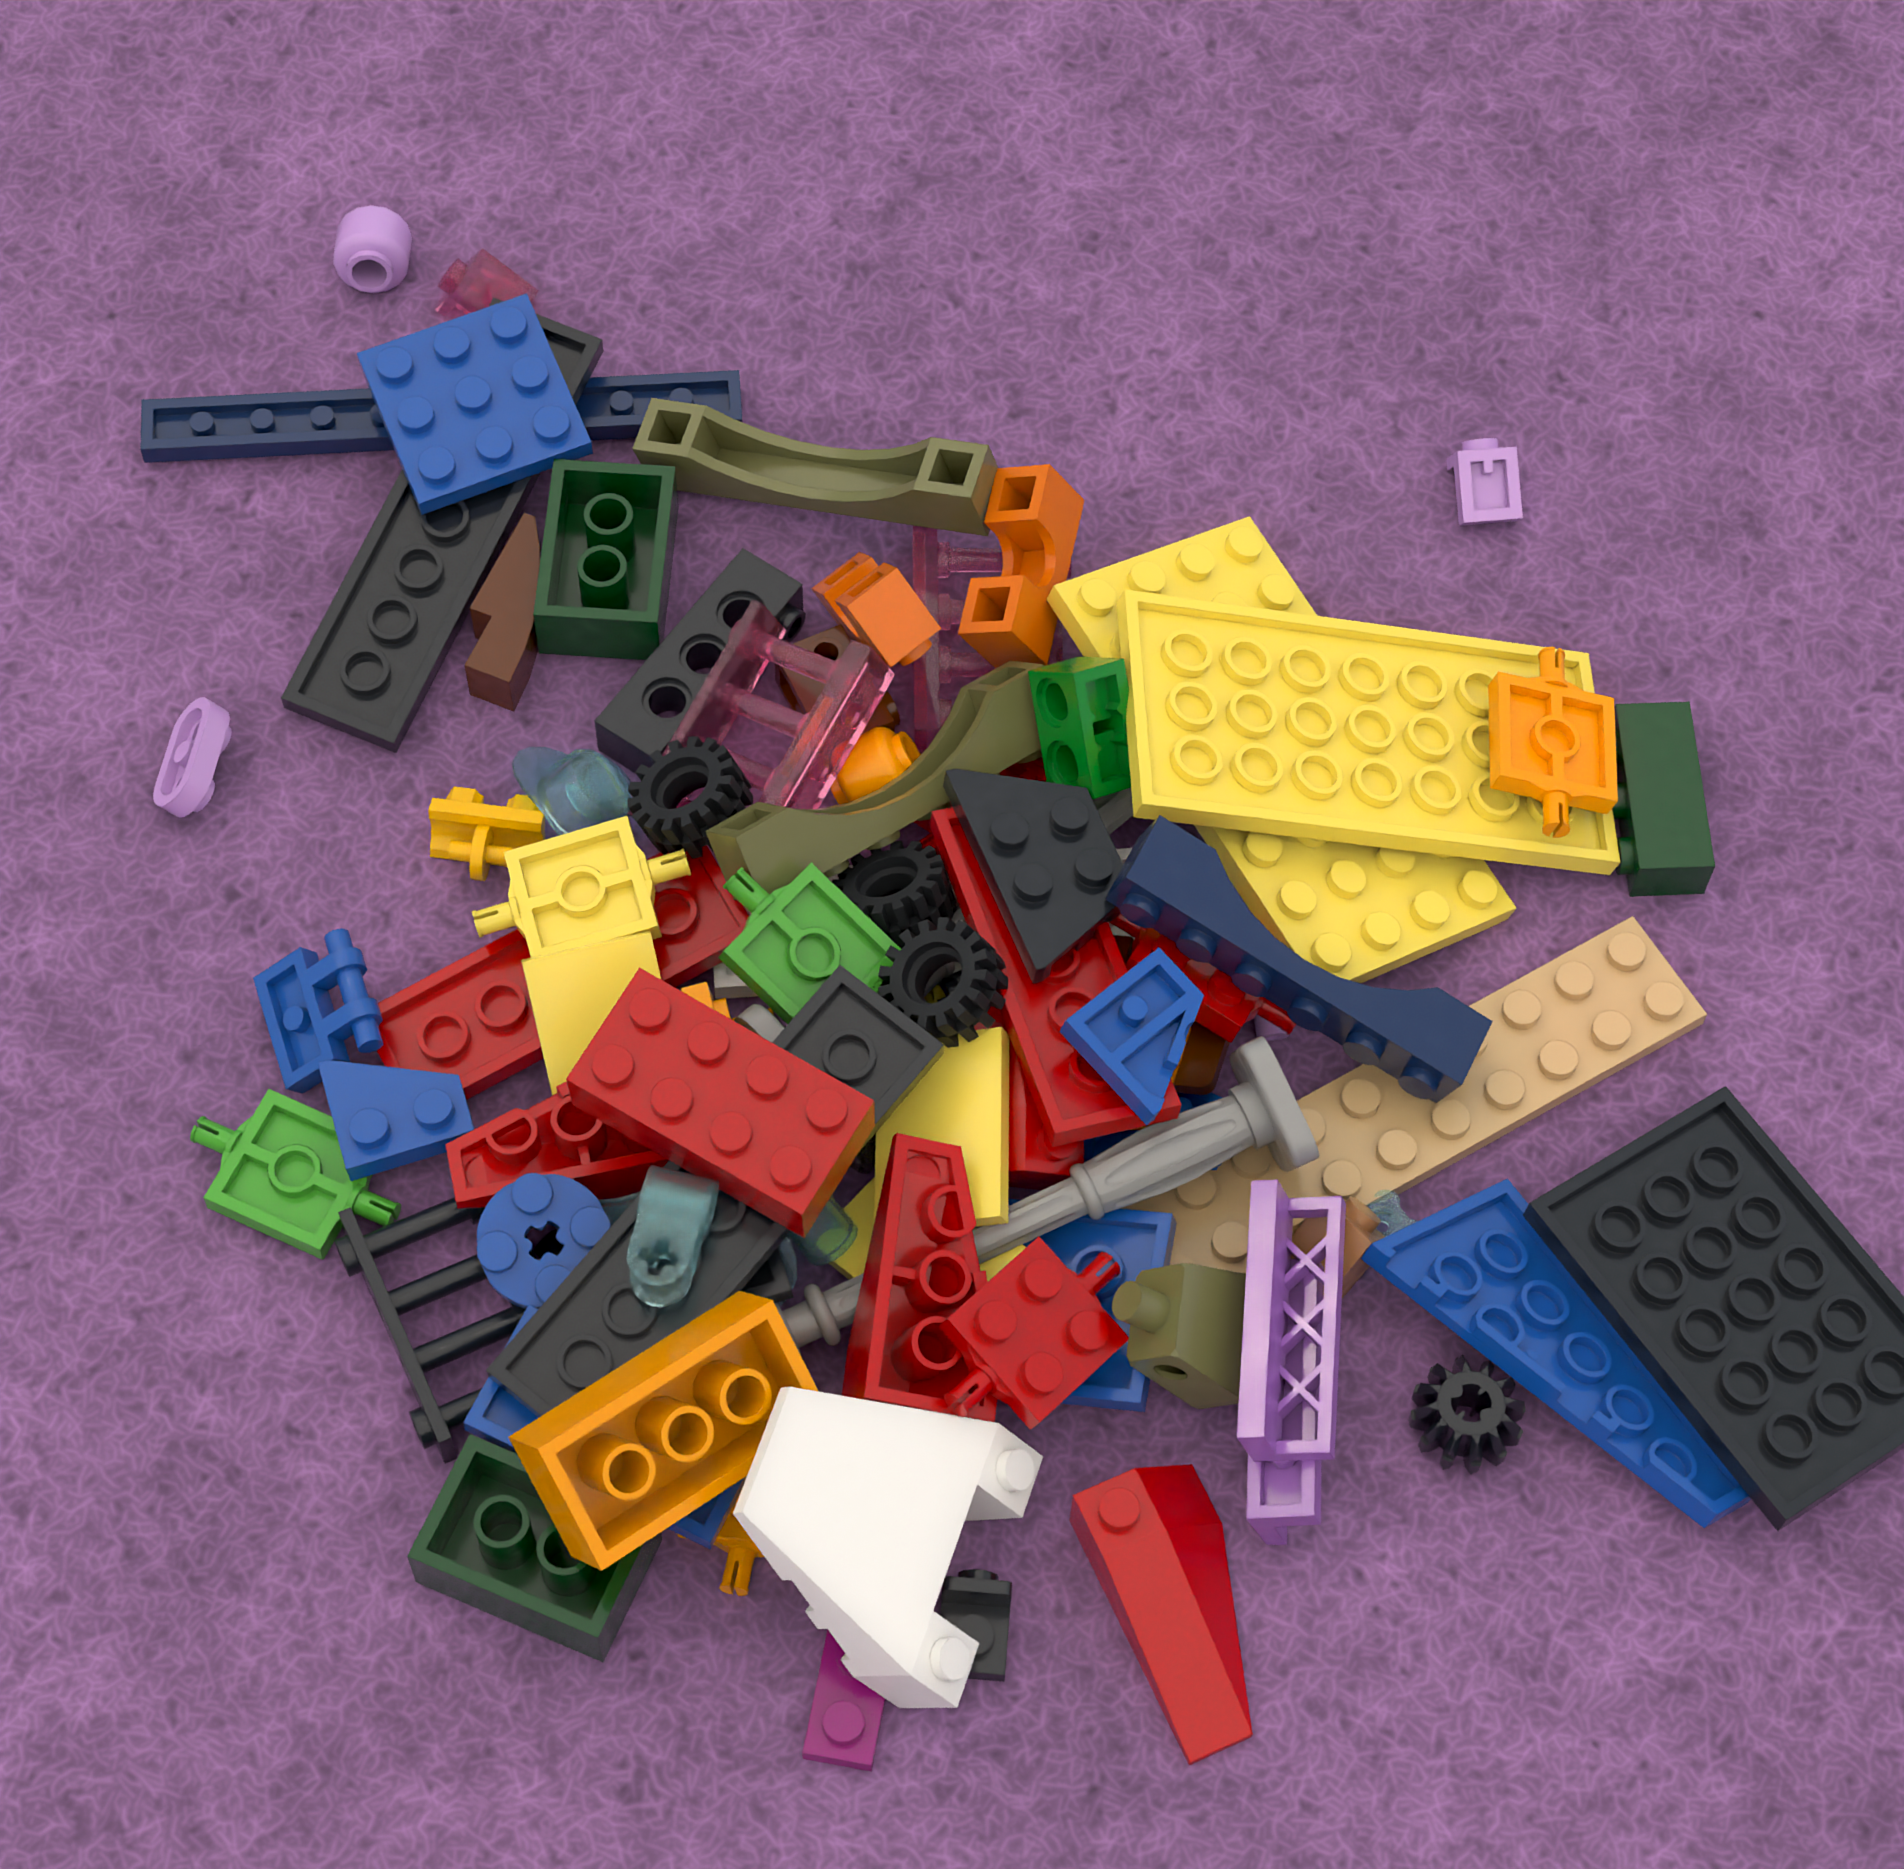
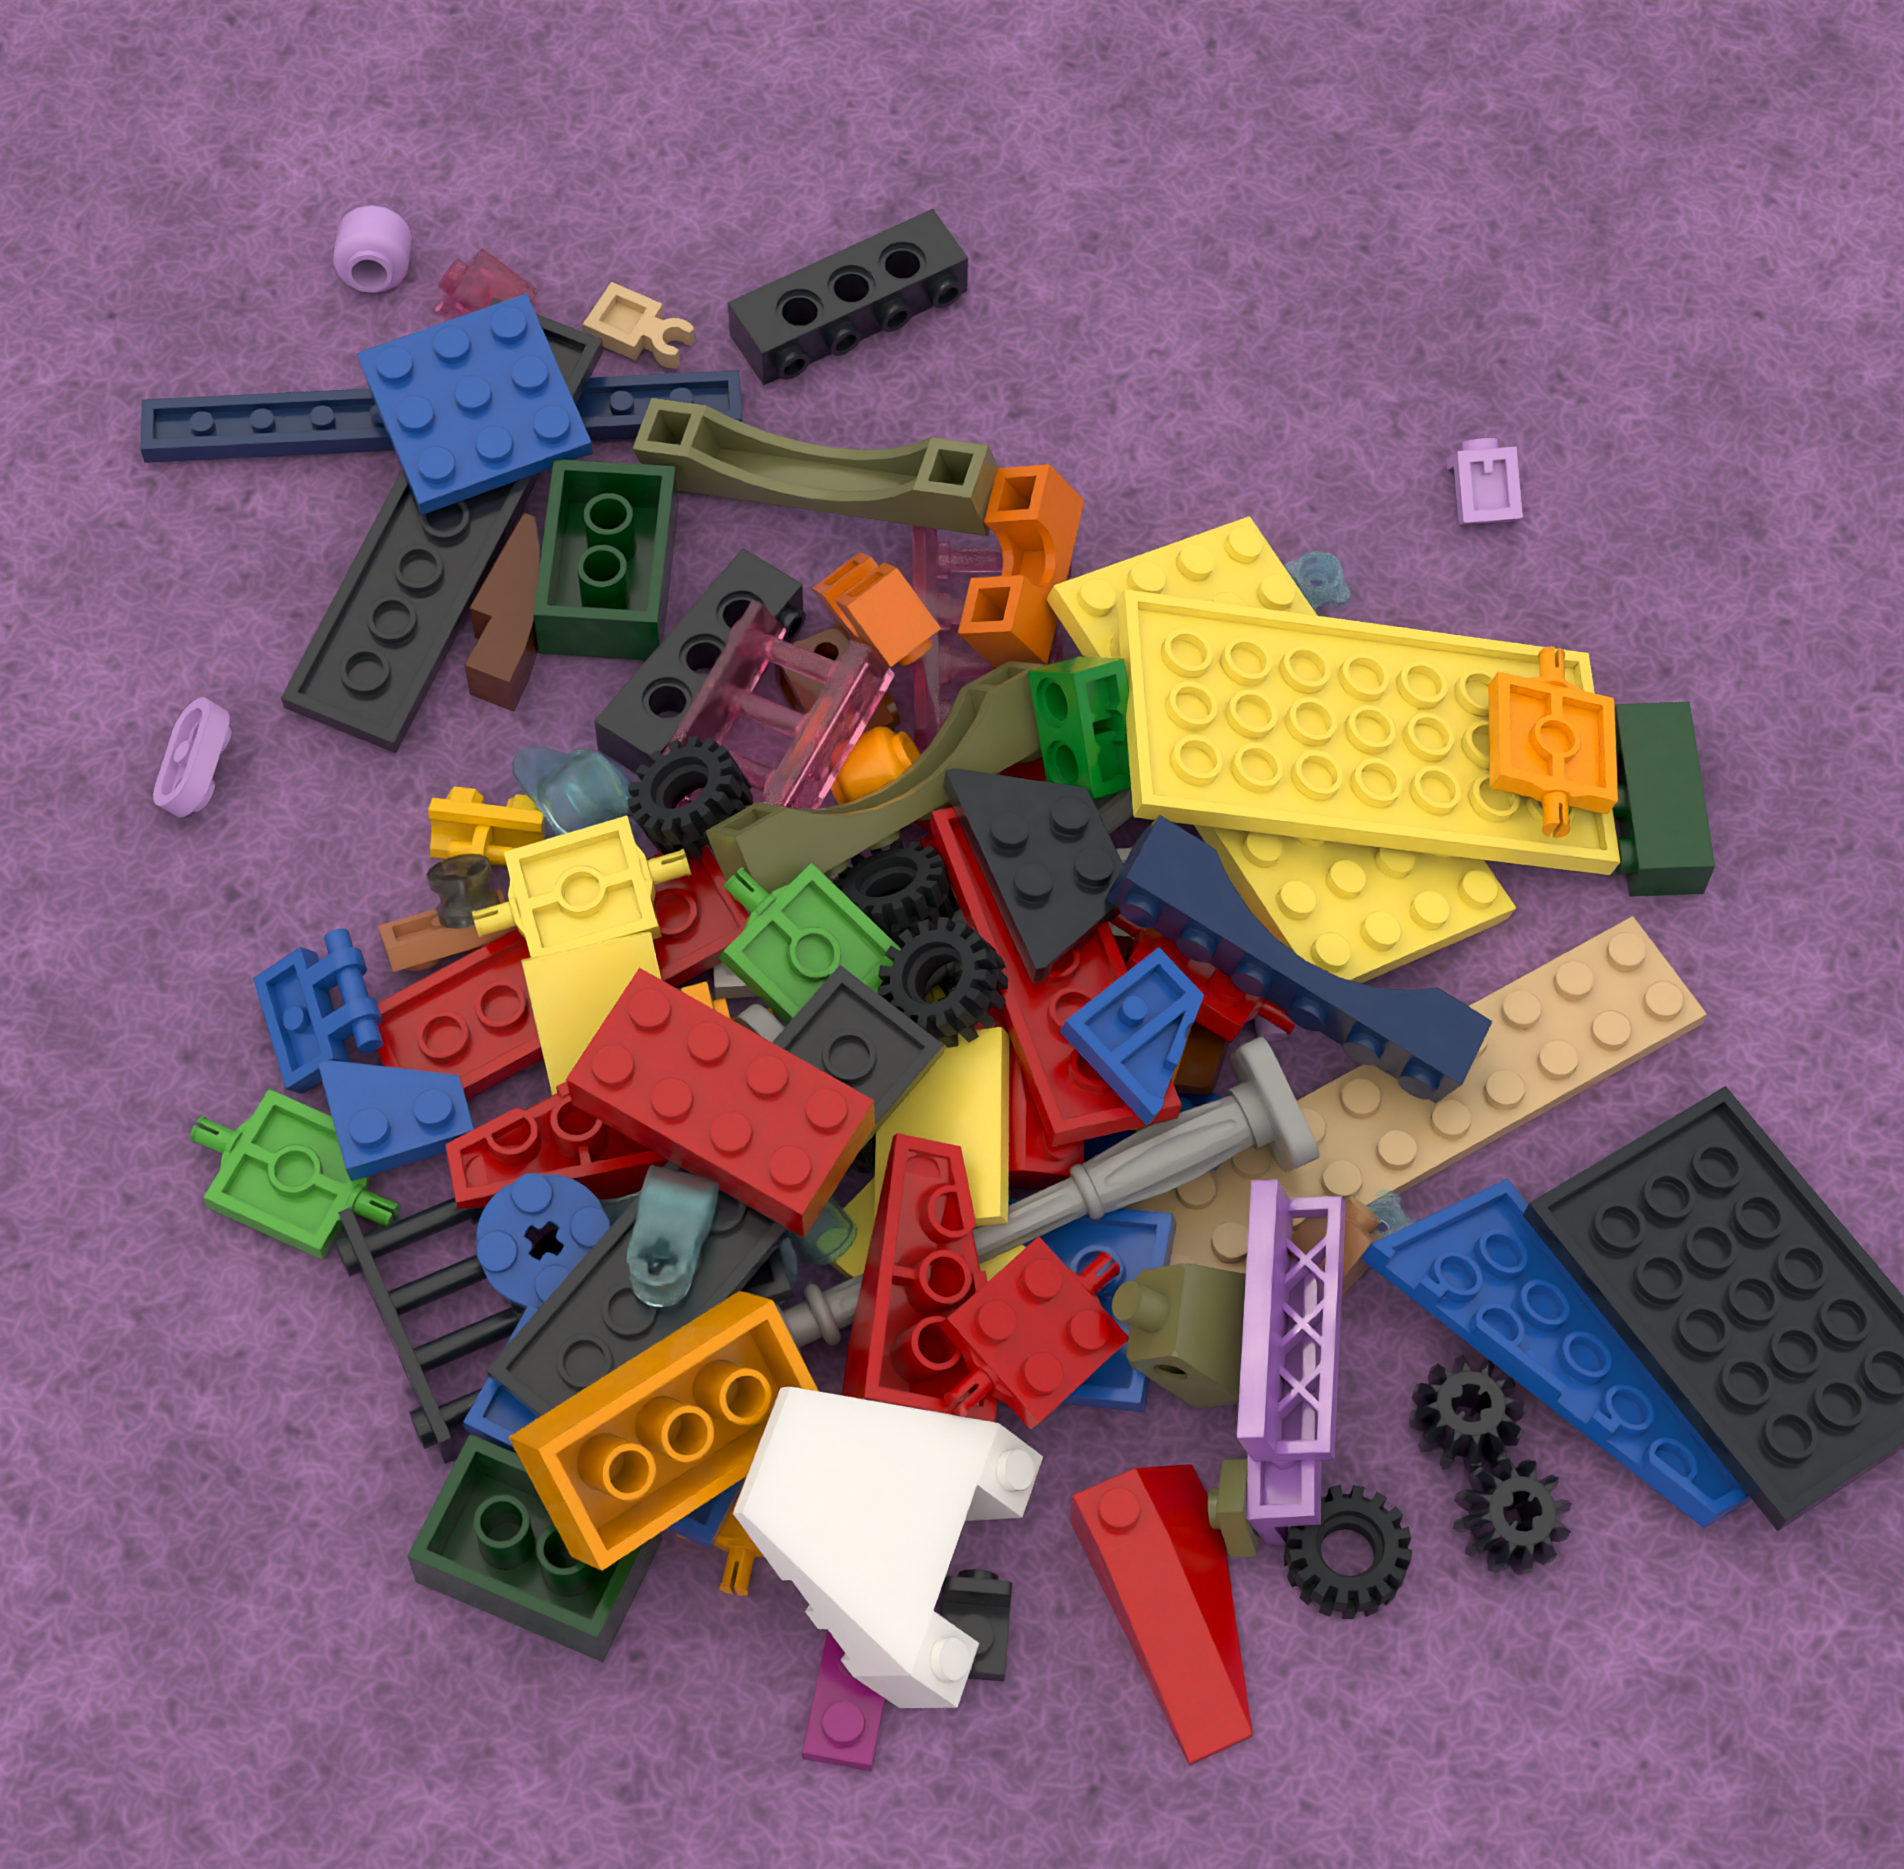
none -> nougat plate [378,890,515,972]
none -> clear smoke wheel [426,854,500,929]
none -> tan plate [582,282,695,369]
none -> black brick [728,209,968,386]
none -> olive plate [1208,1458,1259,1557]
none -> black tyre [1283,1485,1412,1619]
none -> clear light blue plate [1284,551,1351,611]
none -> black gear [1453,1456,1572,1575]

